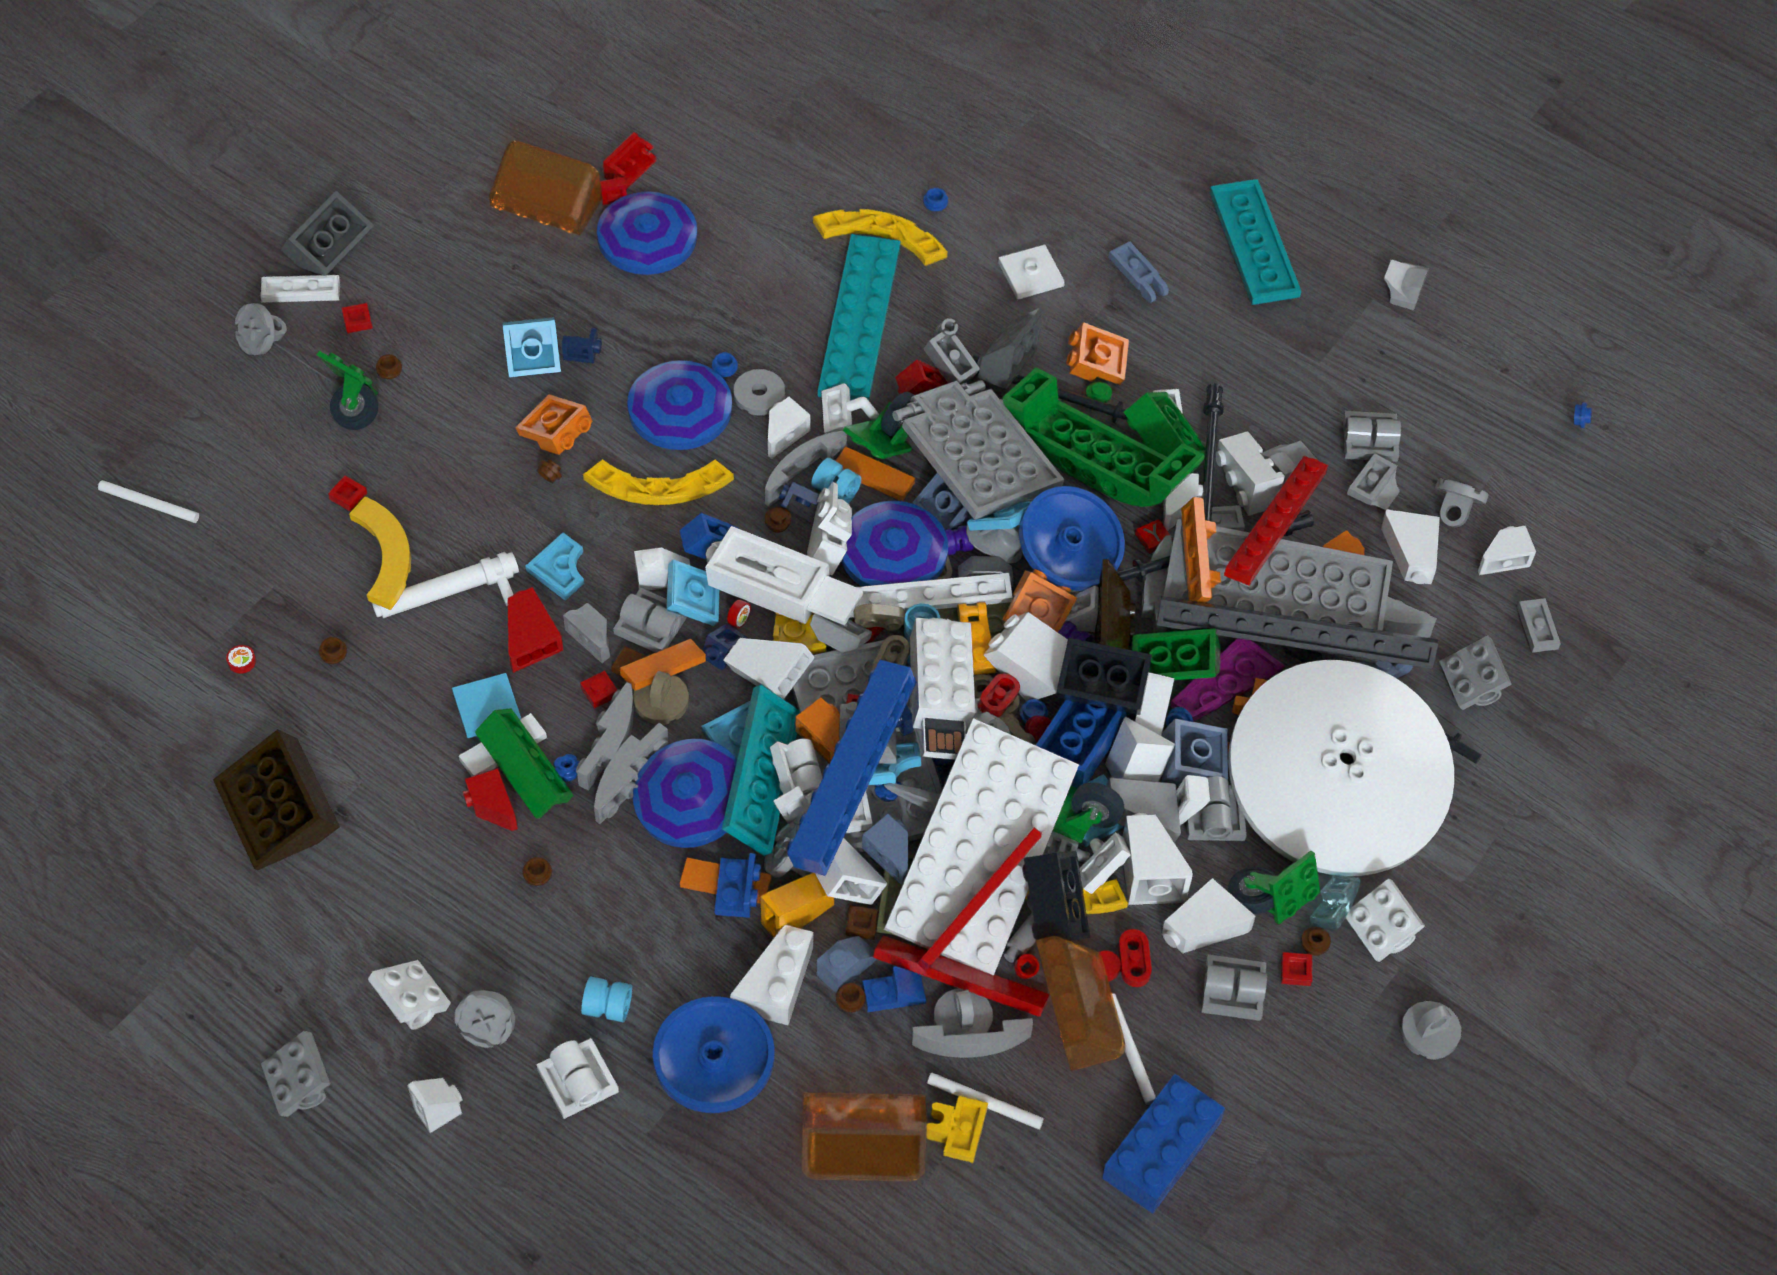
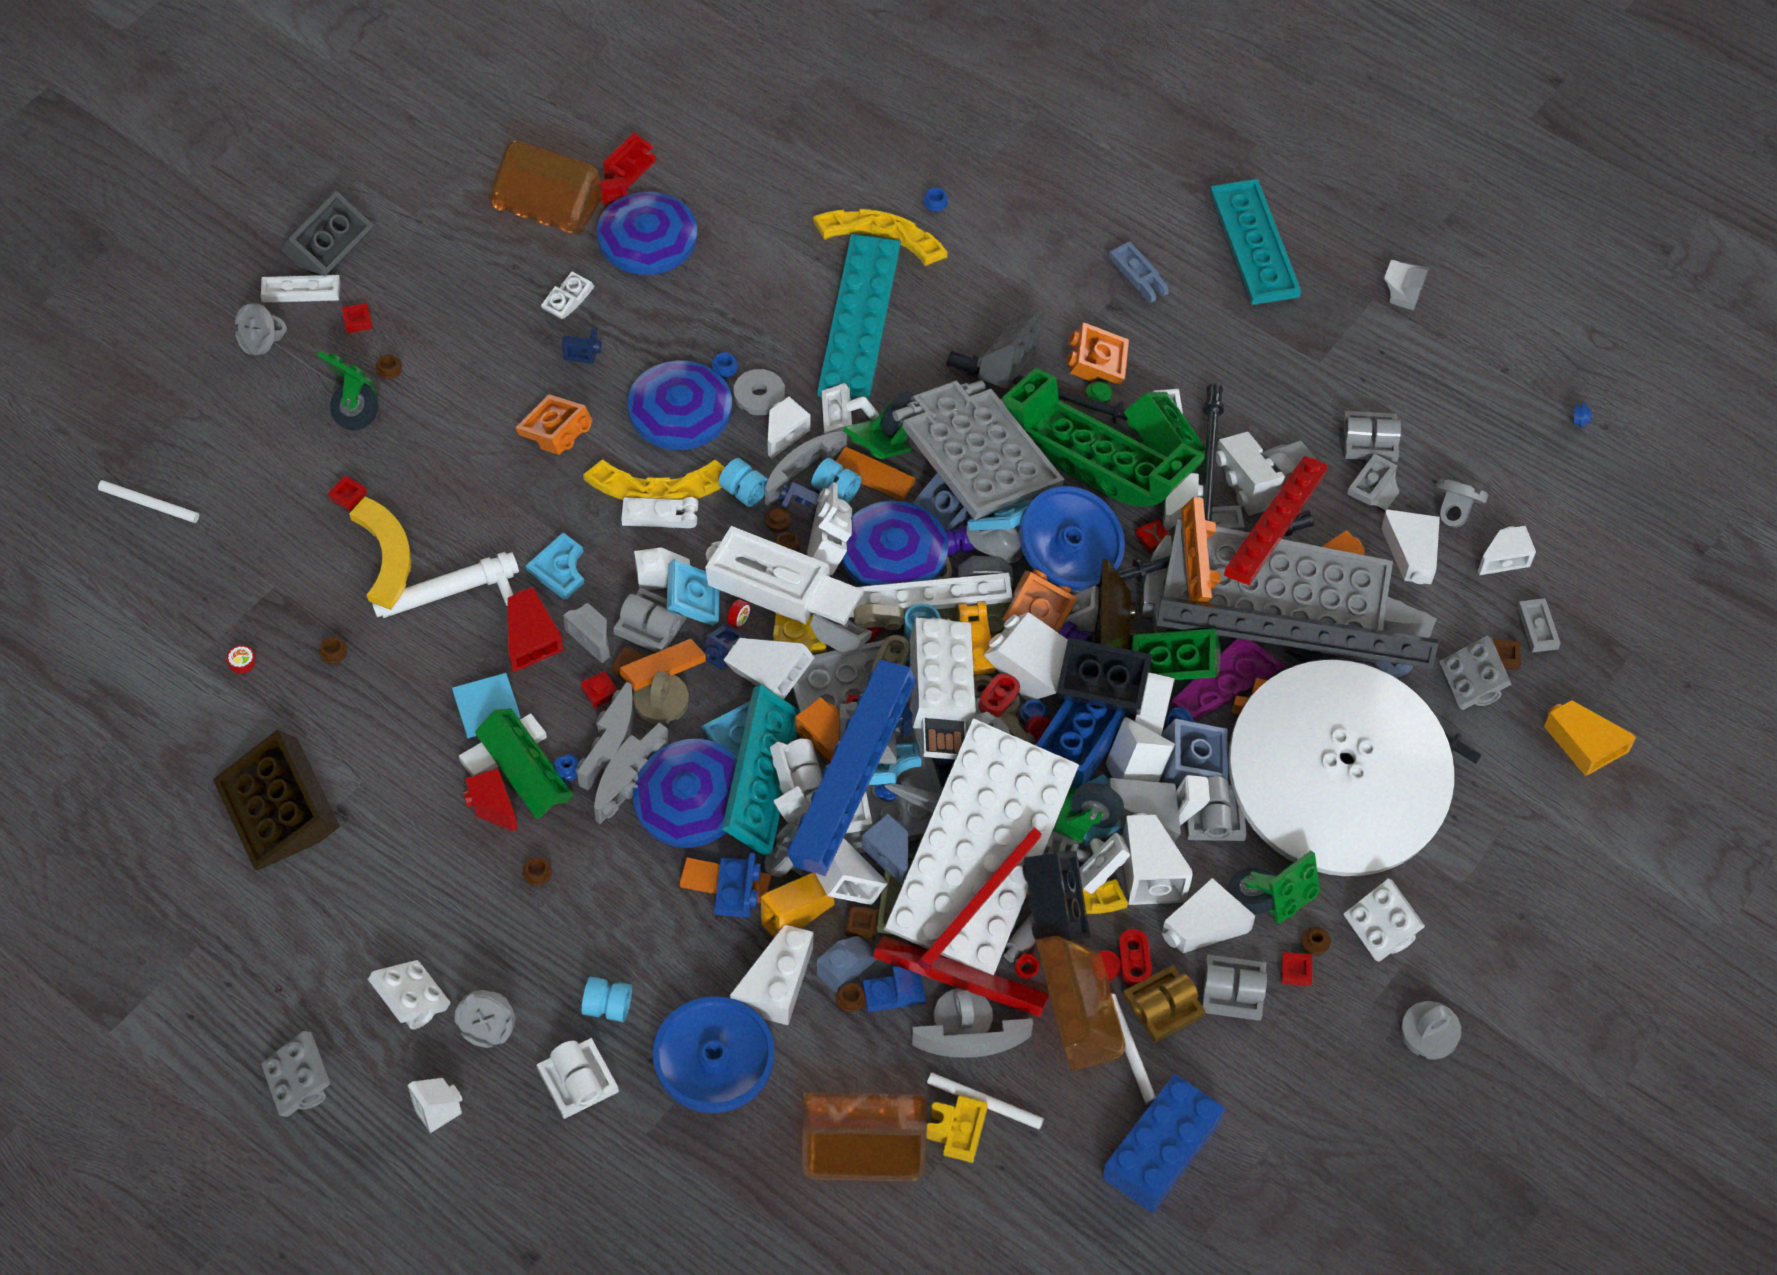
medium azure slope [503,317,561,377] -> none
reddish brown plate [536,459,562,483] -> none
blue slope [679,513,740,559] -> none
red slope [895,359,948,395] -> none
light grey hinge [924,319,980,385] -> none
white plate [998,245,1064,300] -> none
clear light blue slope [1310,875,1360,930] -> none
none -> white slope [541,271,594,319]
none -> white plate [622,497,699,528]
none -> medium azure wheel [719,458,768,507]
none -> reddish brown plate [774,532,801,552]
none -> pearl gold plate [1123,965,1206,1043]
none -> reddish brown tile [1493,639,1521,670]
none -> light orange slope [1544,700,1636,776]

